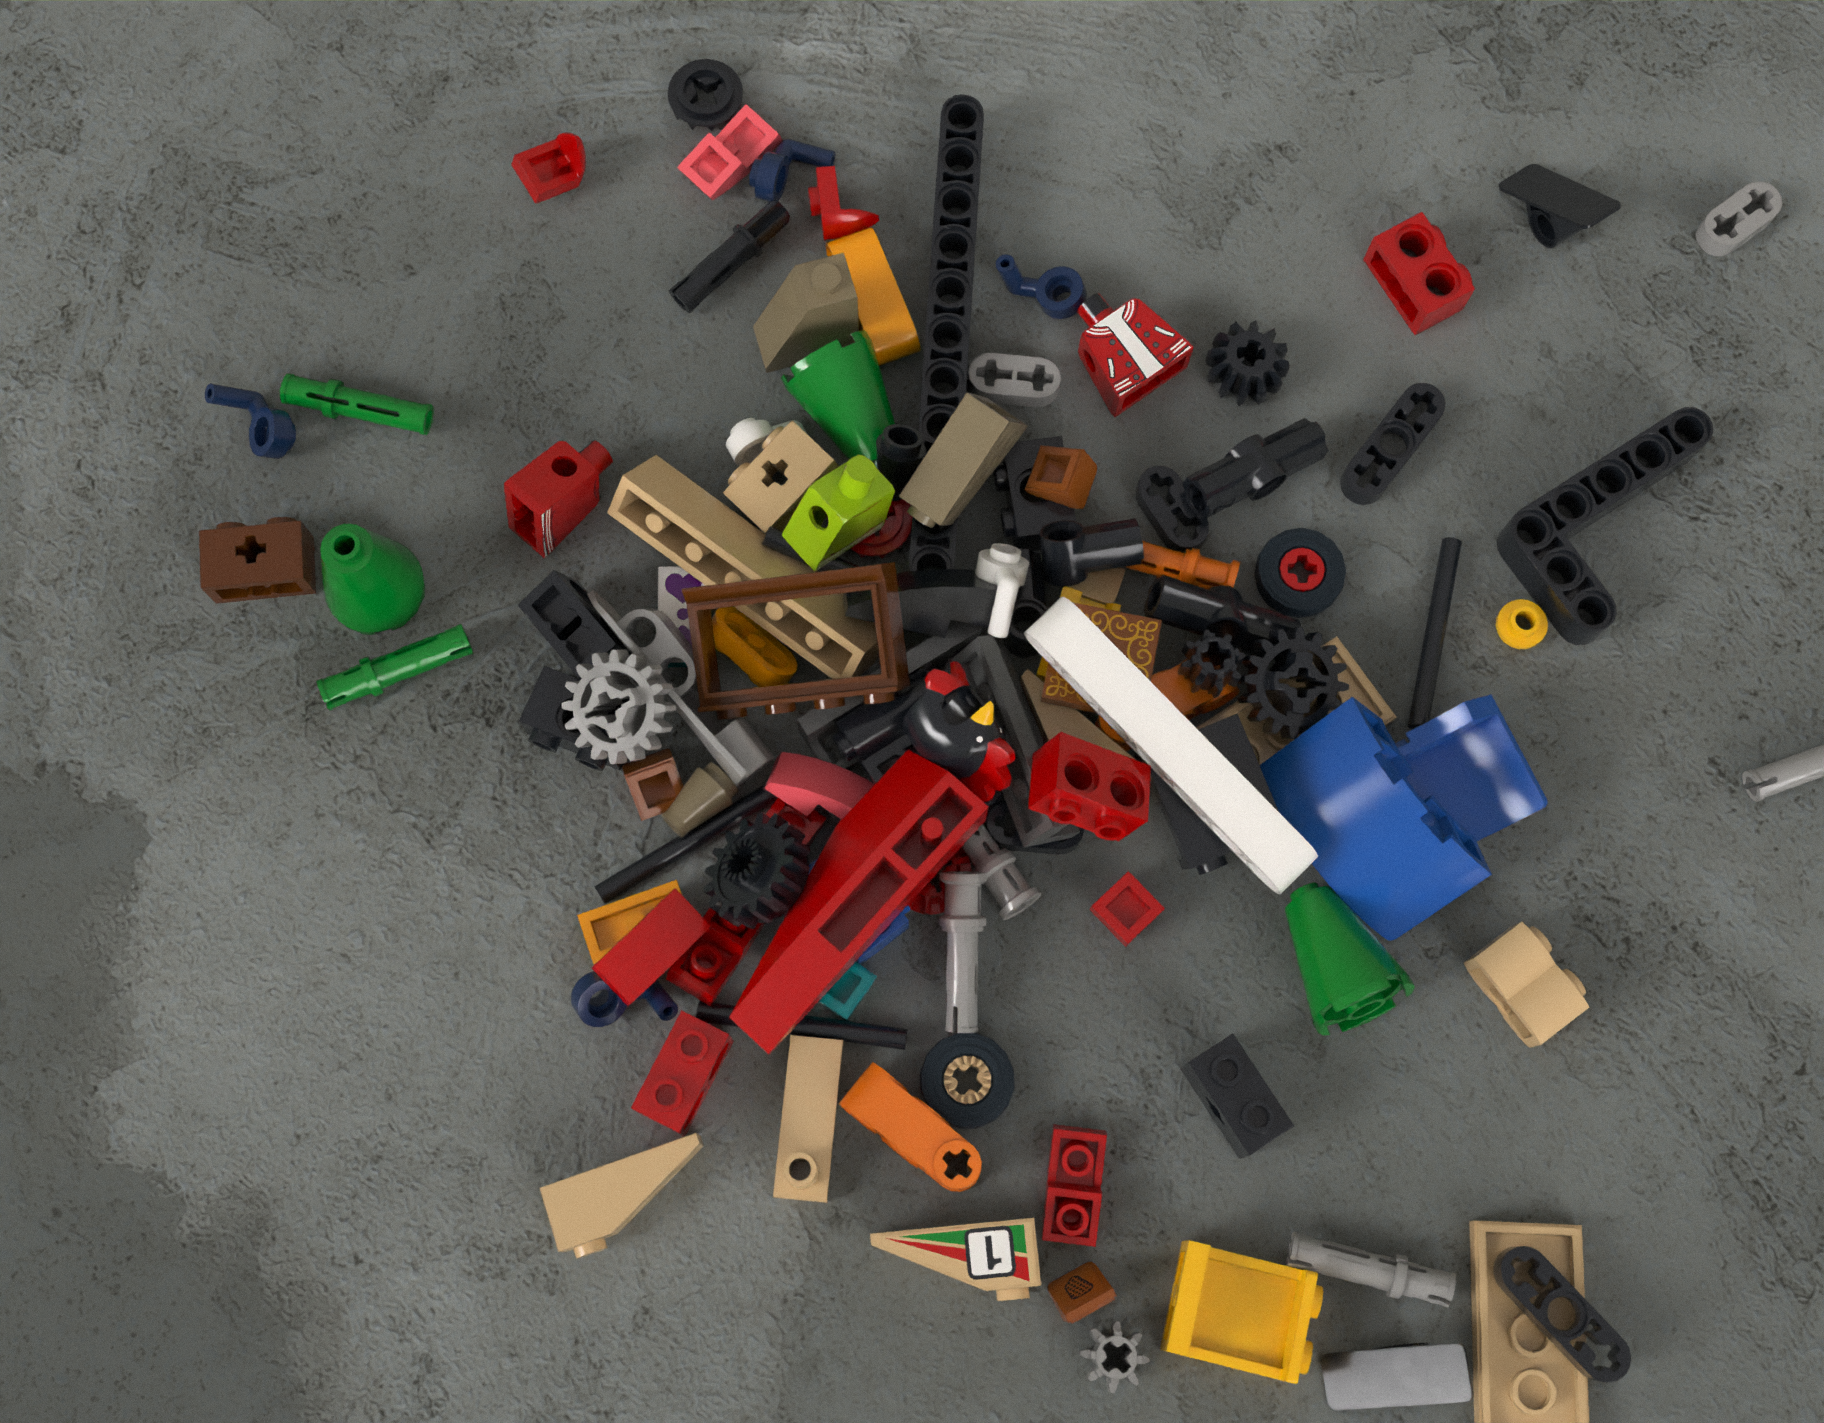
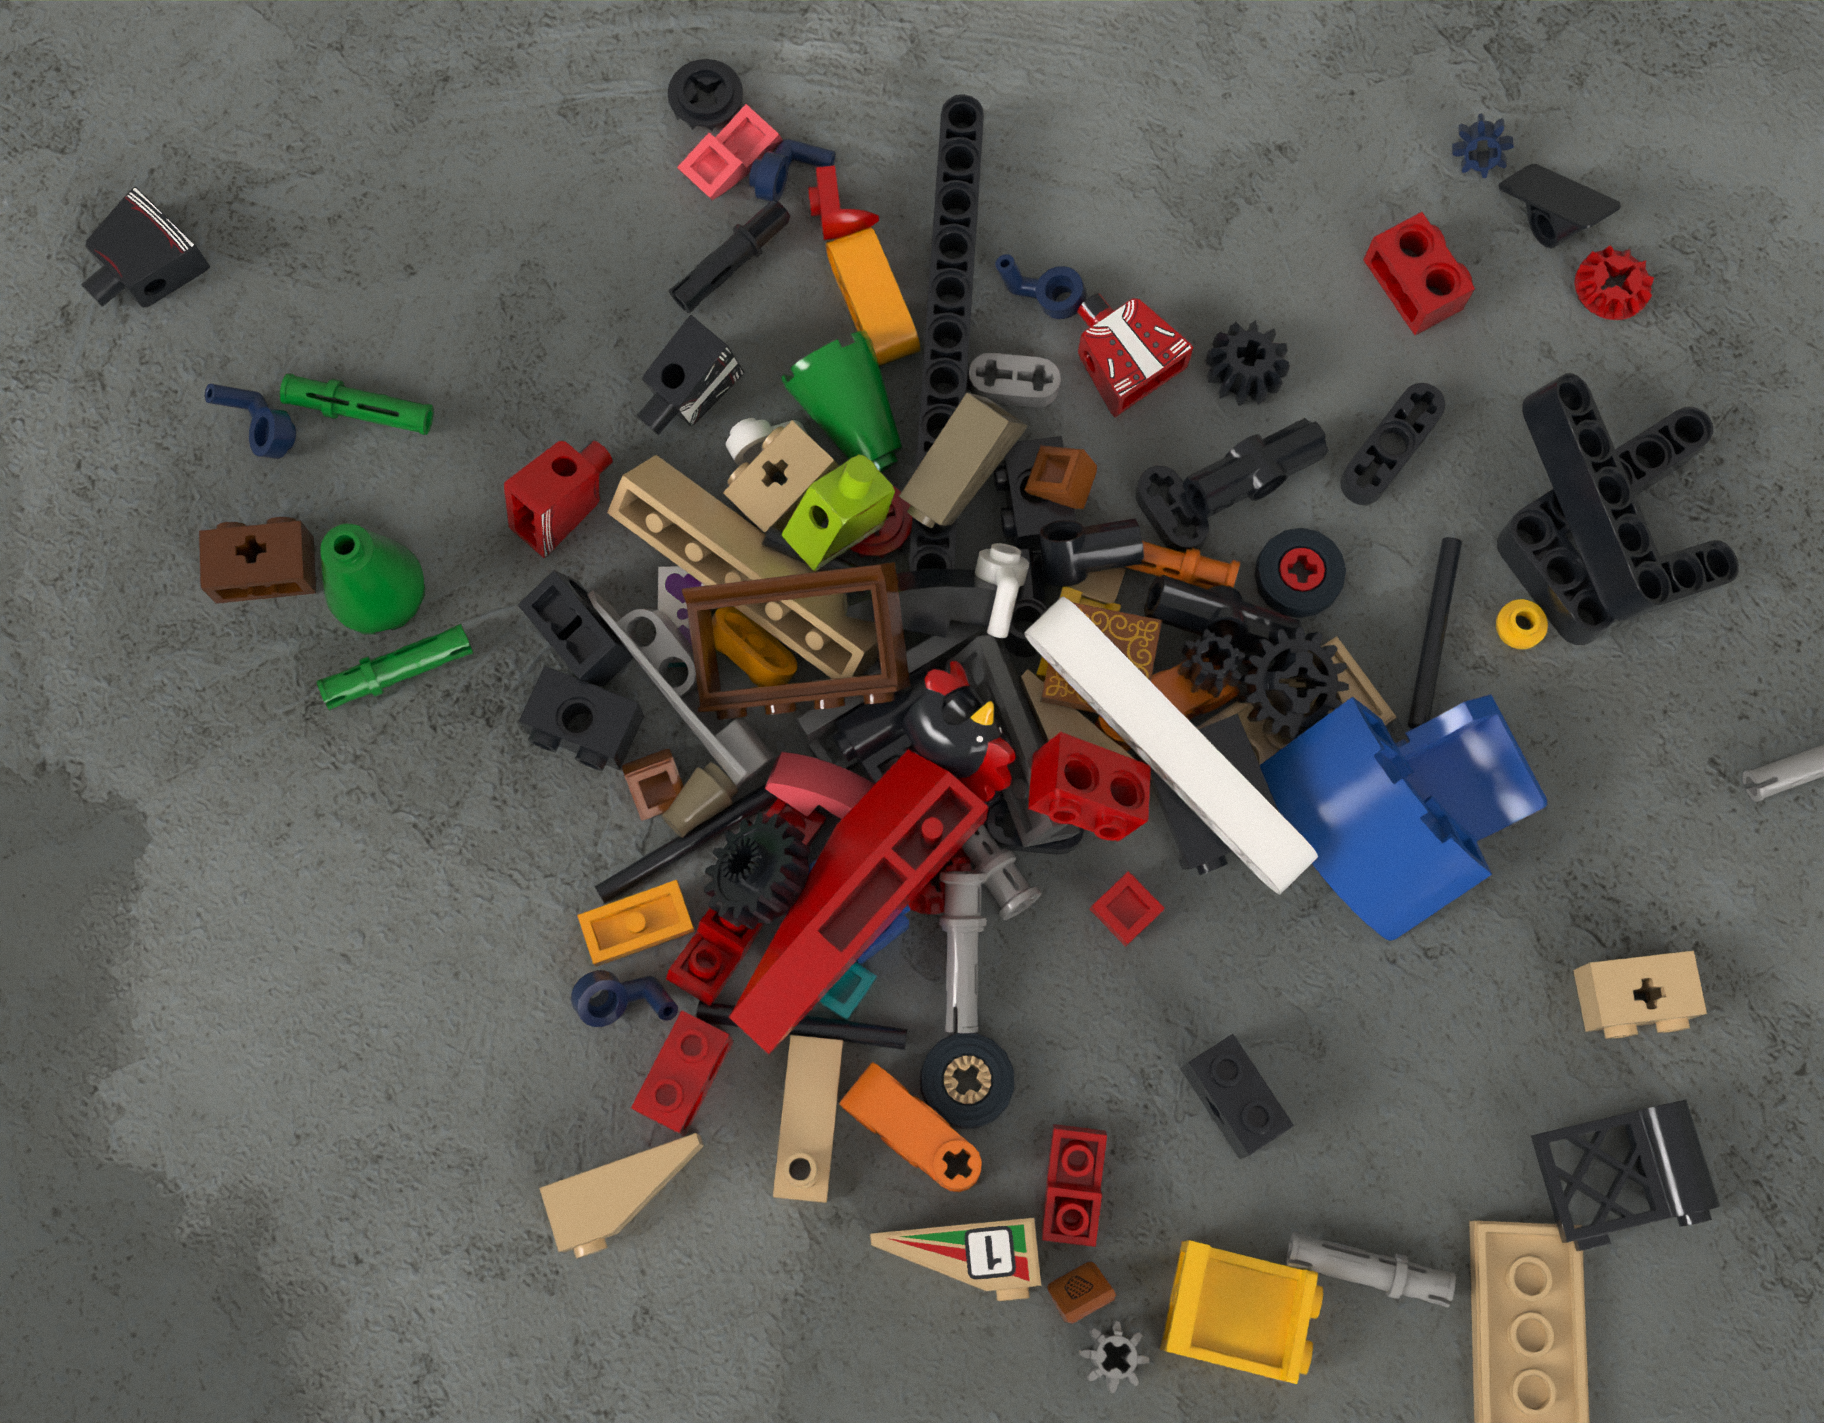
red plate [511,132,586,204] -> none
light grey gear [562,650,676,764] -> none
red slope [591,888,711,1006] -> none
dark tan slope [753,253,859,373] -> none
black cone [876,424,926,501] -> none
green cone [1285,882,1415,1036] -> none
piece [1321,1343,1473,1410] -> none
tan brick [1463,922,1589,1048] -> none
black beam [1493,1246,1631,1382] -> none
light grey beam [1696,181,1782,256] -> none
none -> black torso [81,186,210,307]
none -> black torso [636,315,745,436]
none -> dark blue gear [1452,113,1514,178]
none -> black beam [1522,373,1739,621]
none -> black piece [1530,1099,1720,1251]
none -> tan brick [1573,951,1707,1039]
none -> red gear [1575,245,1654,320]

